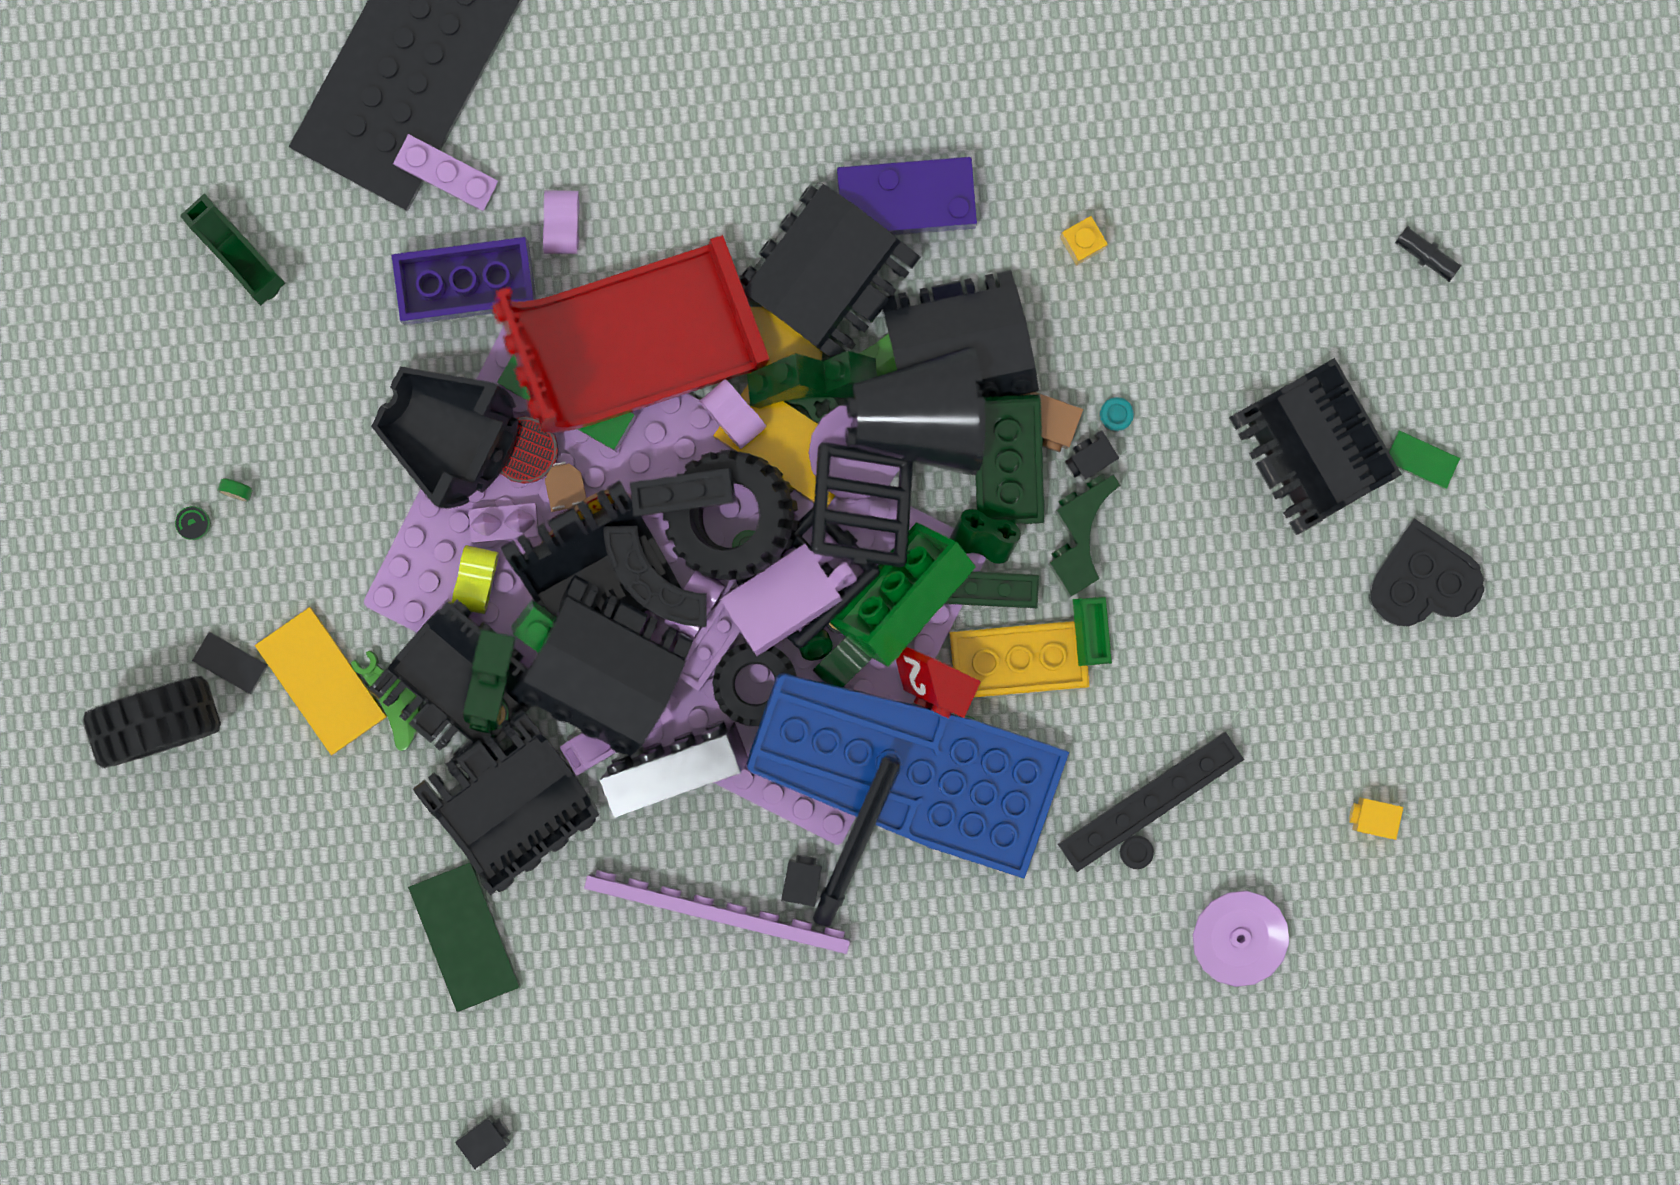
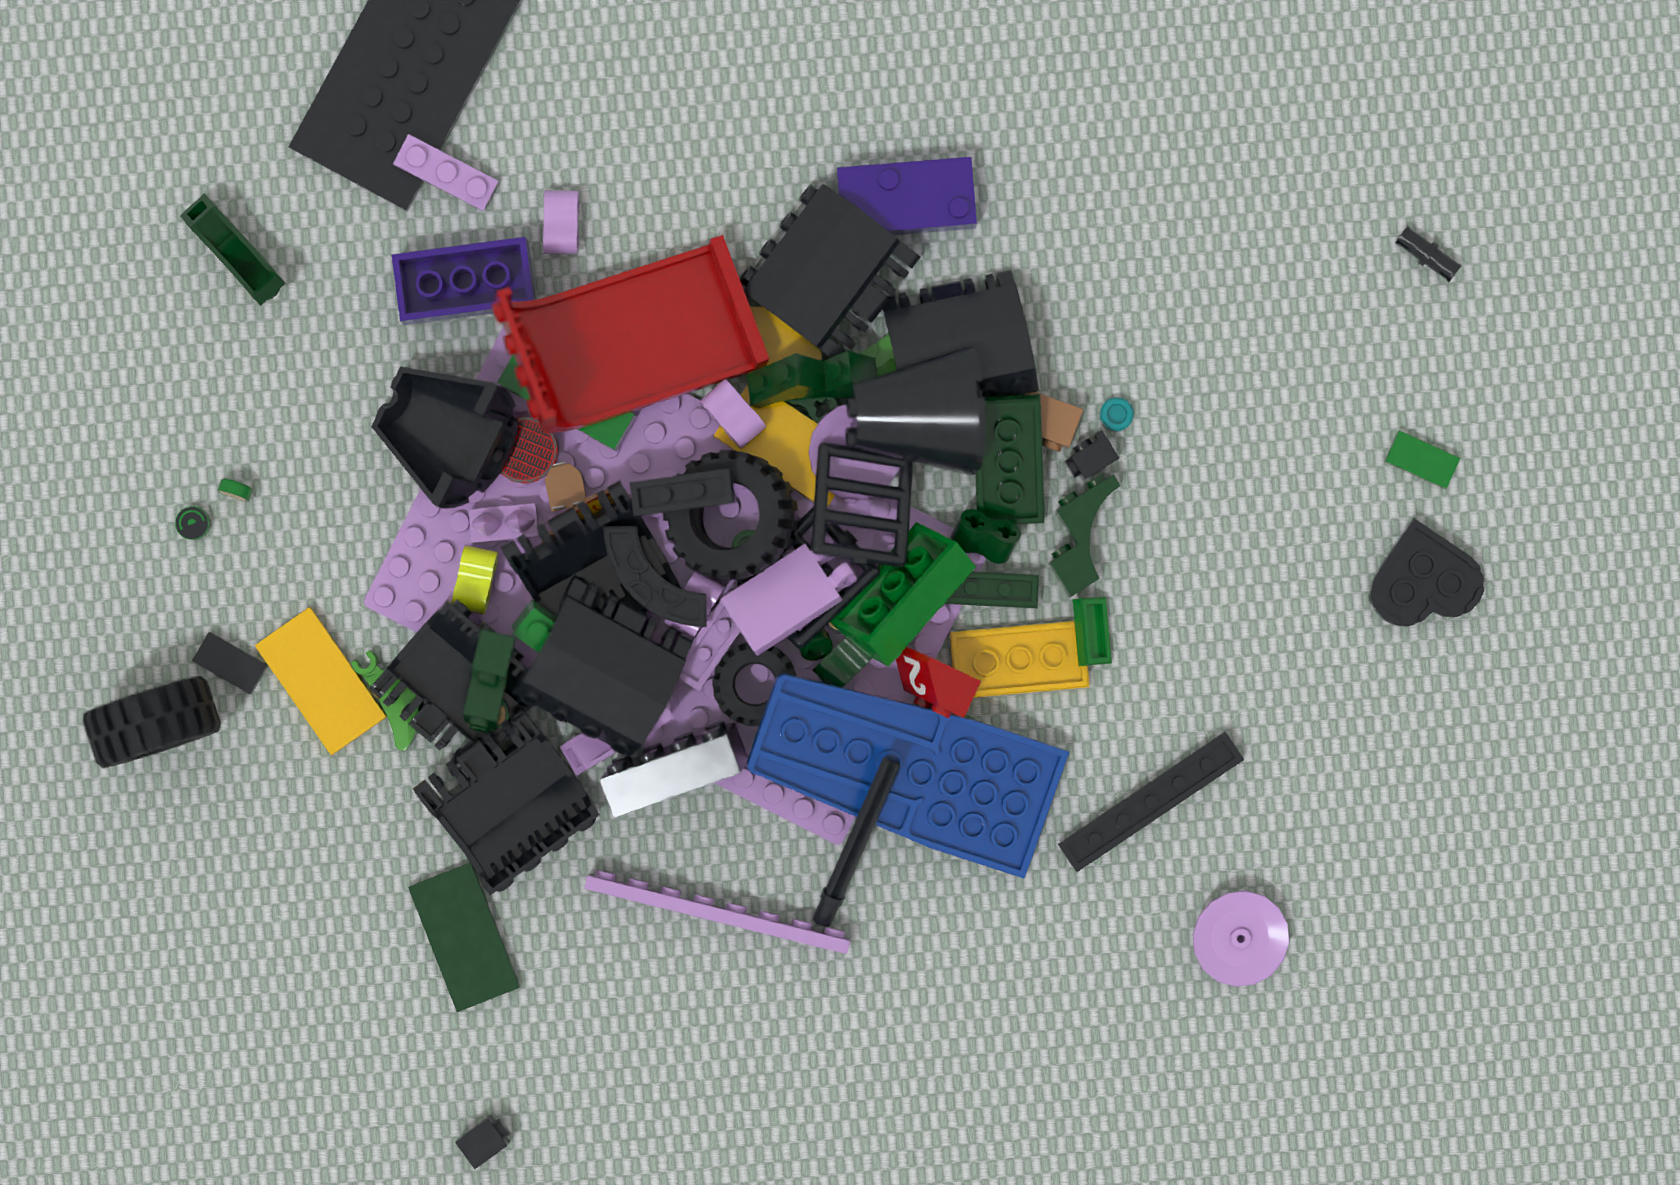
black brick [781,855,822,907] -> none
yellow brick [1060,216,1108,266] -> none
black tile [1119,835,1154,869] -> none
black hinge [1228,358,1402,536] -> none
yellow brick [1349,797,1403,840] -> none

